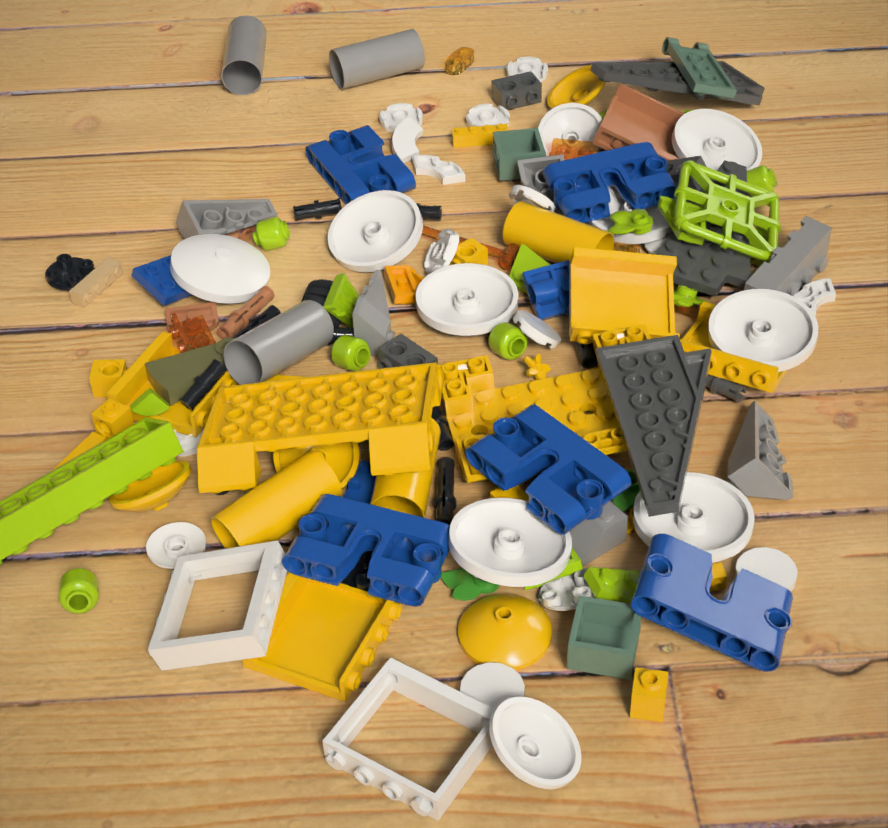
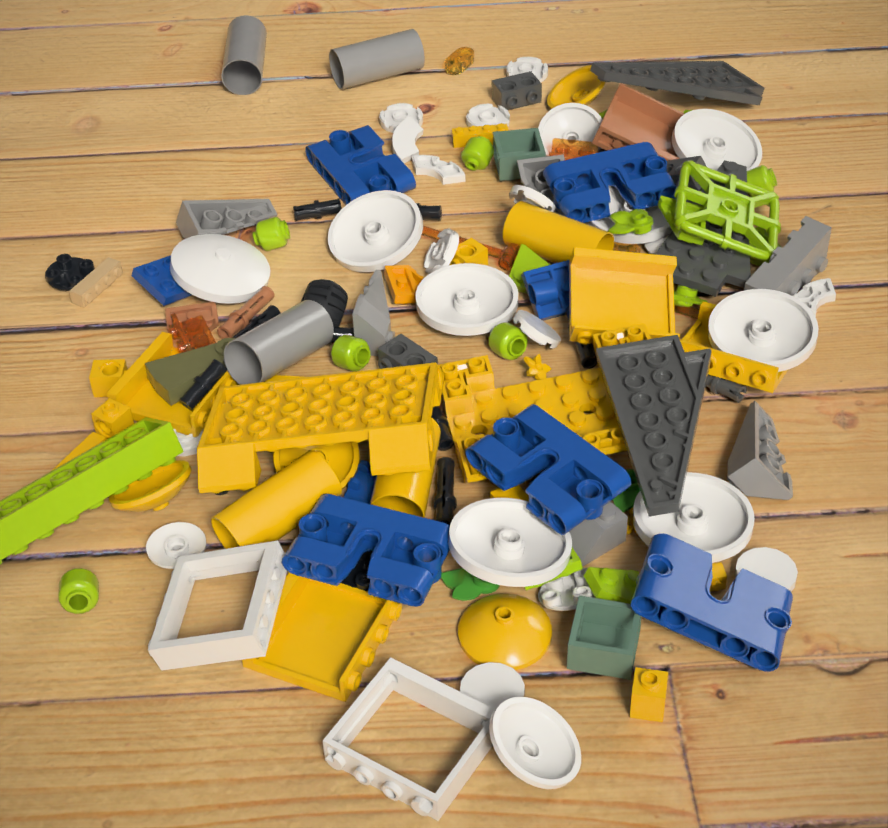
lime tile [130,388,170,416] -> none
lime wing [323,273,359,328] -> none
sand green hinge [662,37,737,99] -> none
none -> lime head [461,136,494,171]

